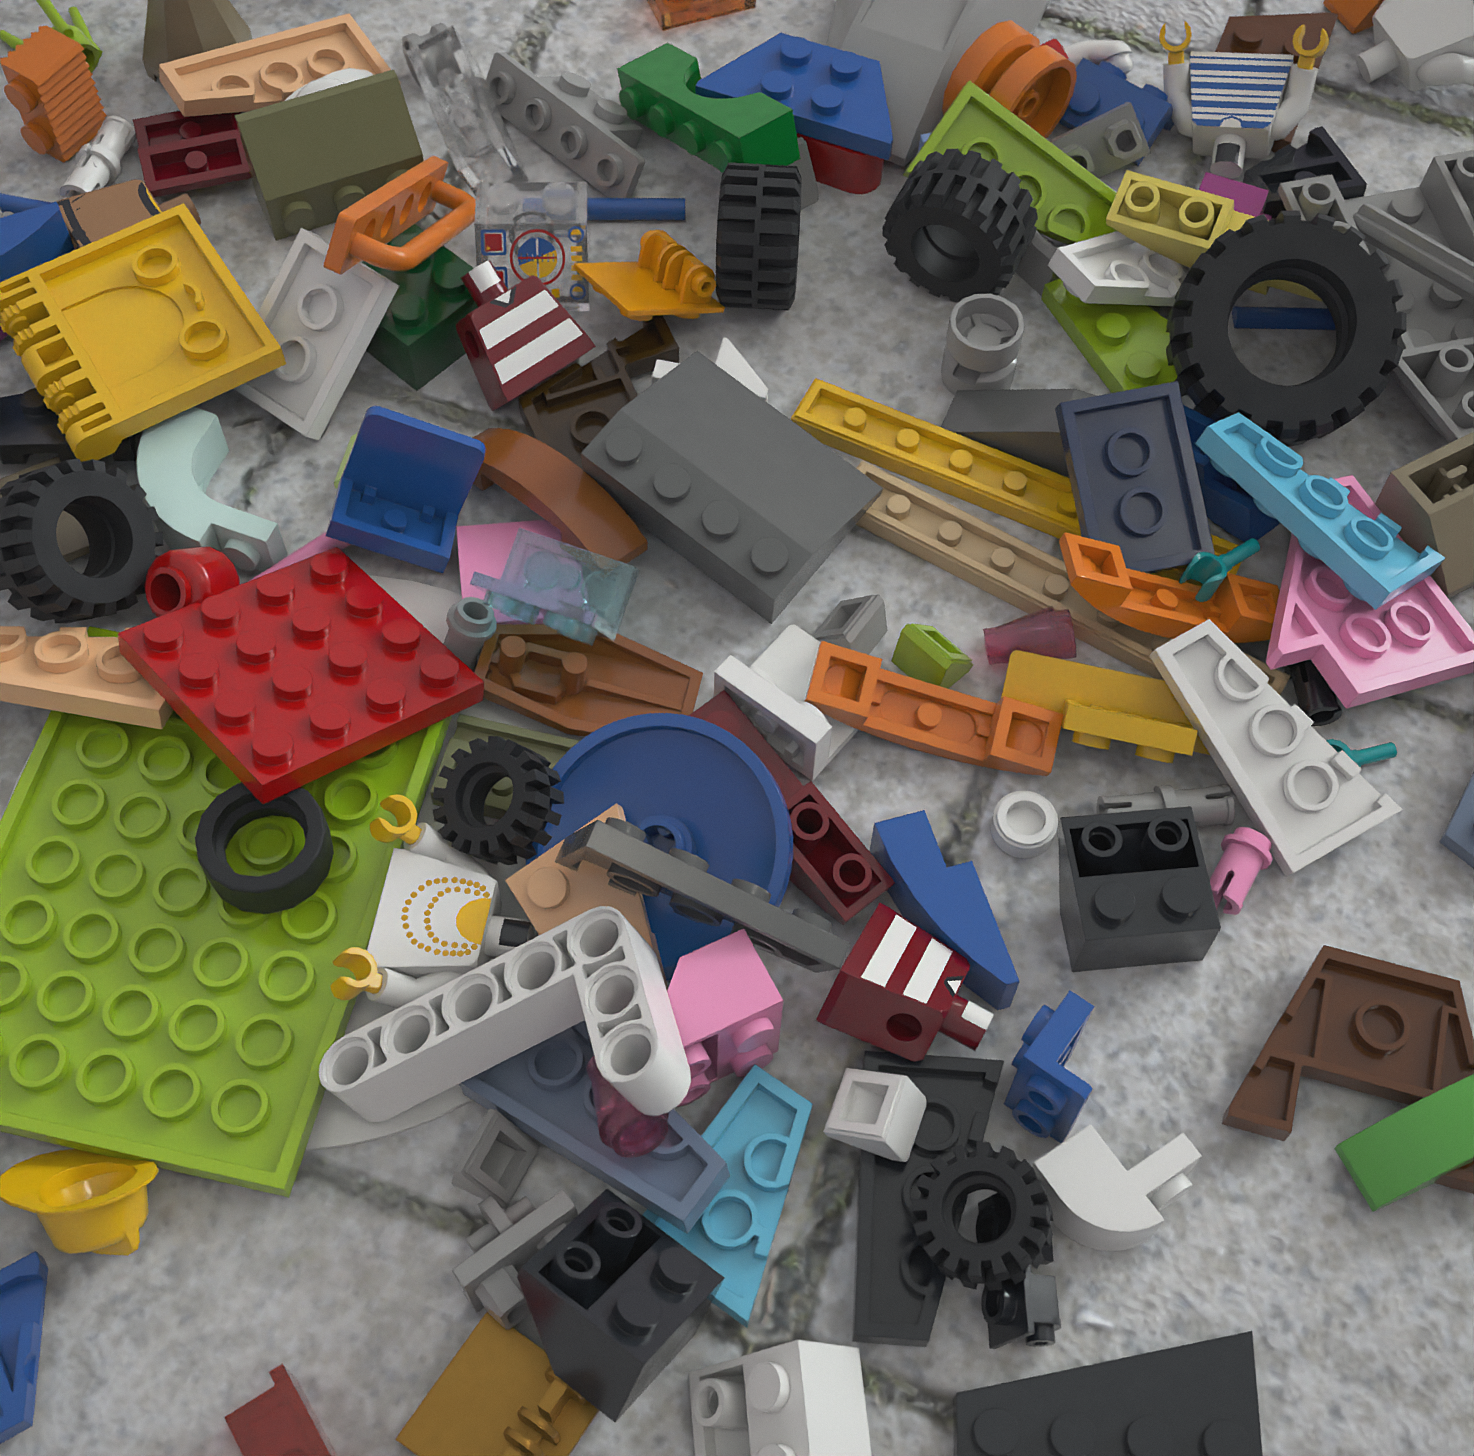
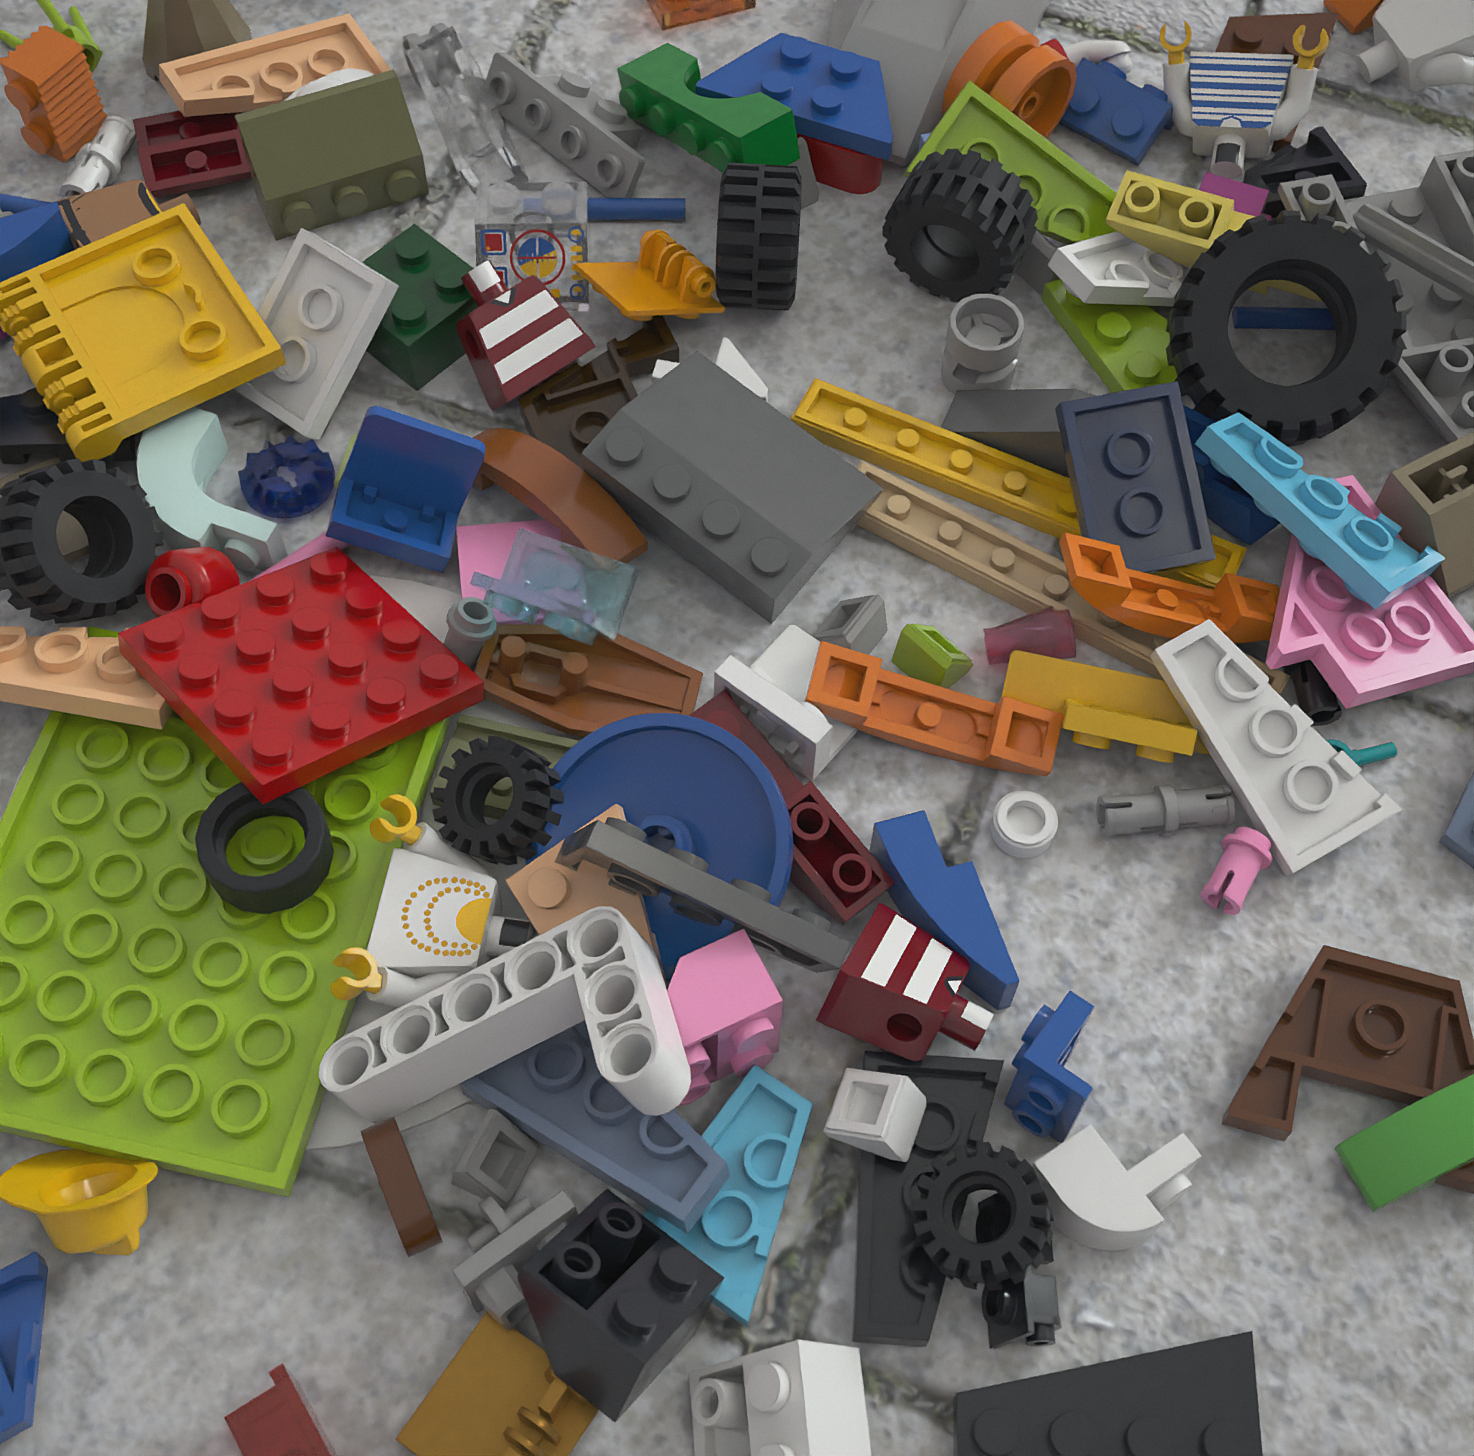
orange piece [323,155,481,275] -> none
clear pink cone [586,1056,669,1158] -> none
light grey hips [1050,102,1151,179] -> none
black slope [1058,806,1221,972] -> none
teal hand [1179,538,1260,602] -> none
none -> clear blue gear [238,434,335,519]
none -> reddish brown beam [360,1117,443,1257]

